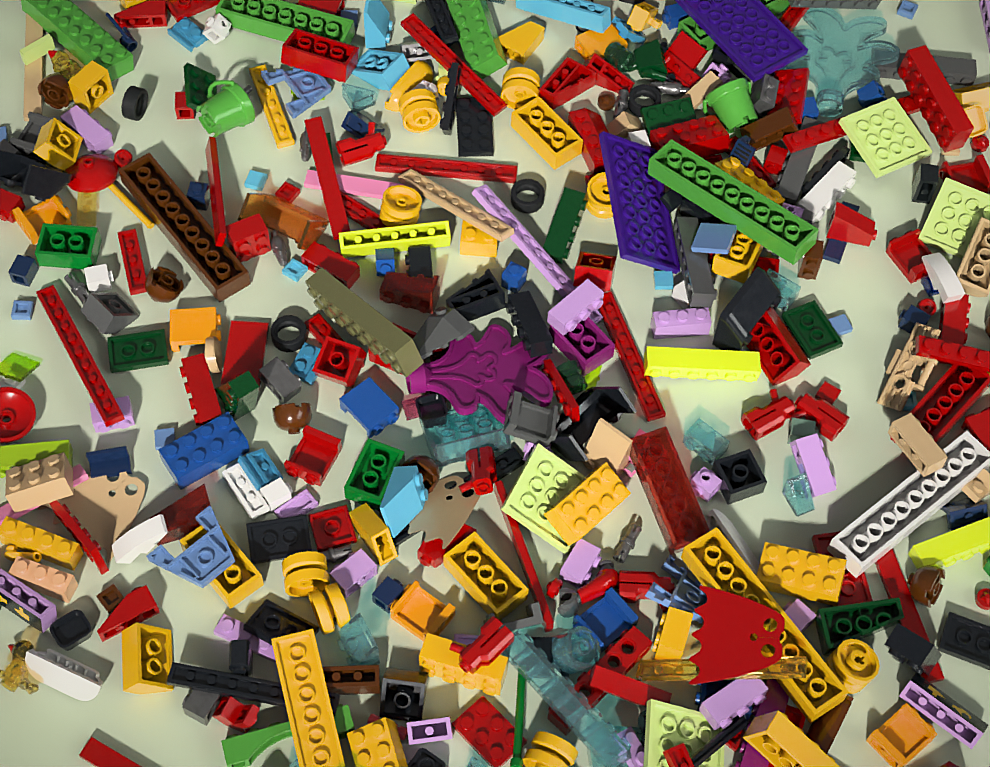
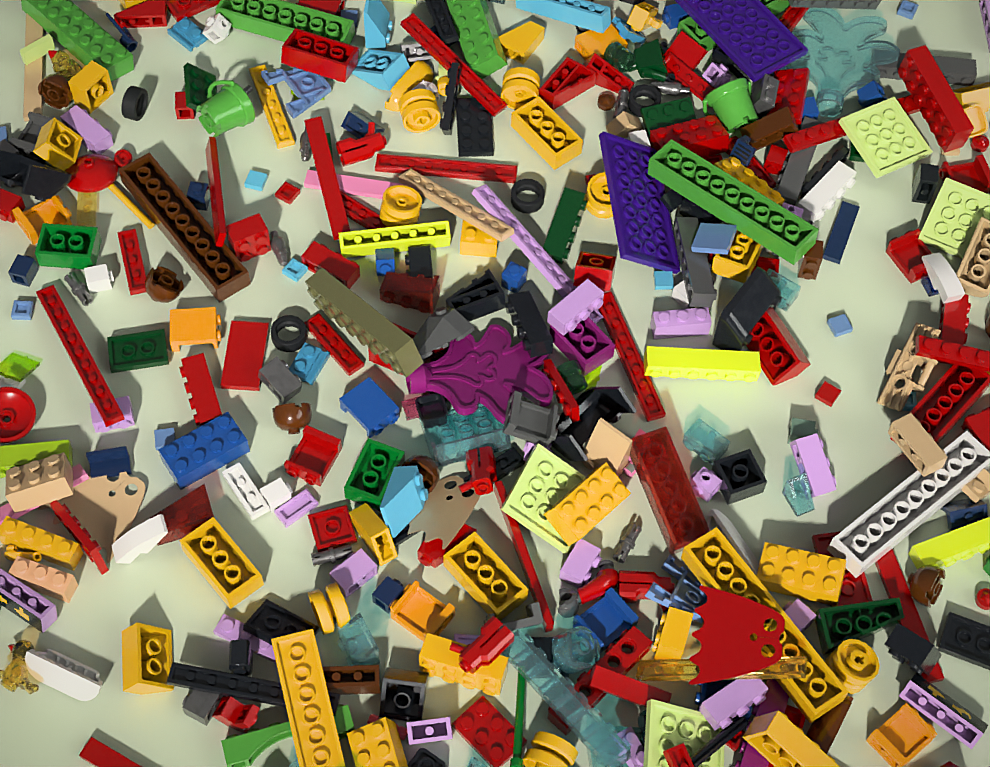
black piece [49,609,92,651] -> none
dark grey slope [81,292,139,335] -> none
reddish brown plate [96,584,124,614] -> none
red slope [97,585,160,642] -> none
medium blue wing [146,505,235,588] -> none
tan piece [205,336,223,373] -> none
dark green wedge [215,371,260,421] -> none
clear orange windscreen [238,193,329,250] -> none
dark azure plate [238,448,283,491] -> none
black tile [246,514,312,564] -> none
yellow wheel [282,551,330,597] -> none
red brick [312,336,367,389] -> none
clear light blue slope [342,83,376,112] -> none
red tile [546,578,563,599] -> none
red slope [568,108,609,175] -> none
tan tile [680,70,723,110] -> none
red piece [741,389,795,441] -> none
dark green plate [781,300,843,360] -> none
red piece [789,393,850,442] -> none
red slope [826,202,877,247] -> none
dark blue brick [898,304,931,334] -> none
red tile [916,298,936,316] -> none

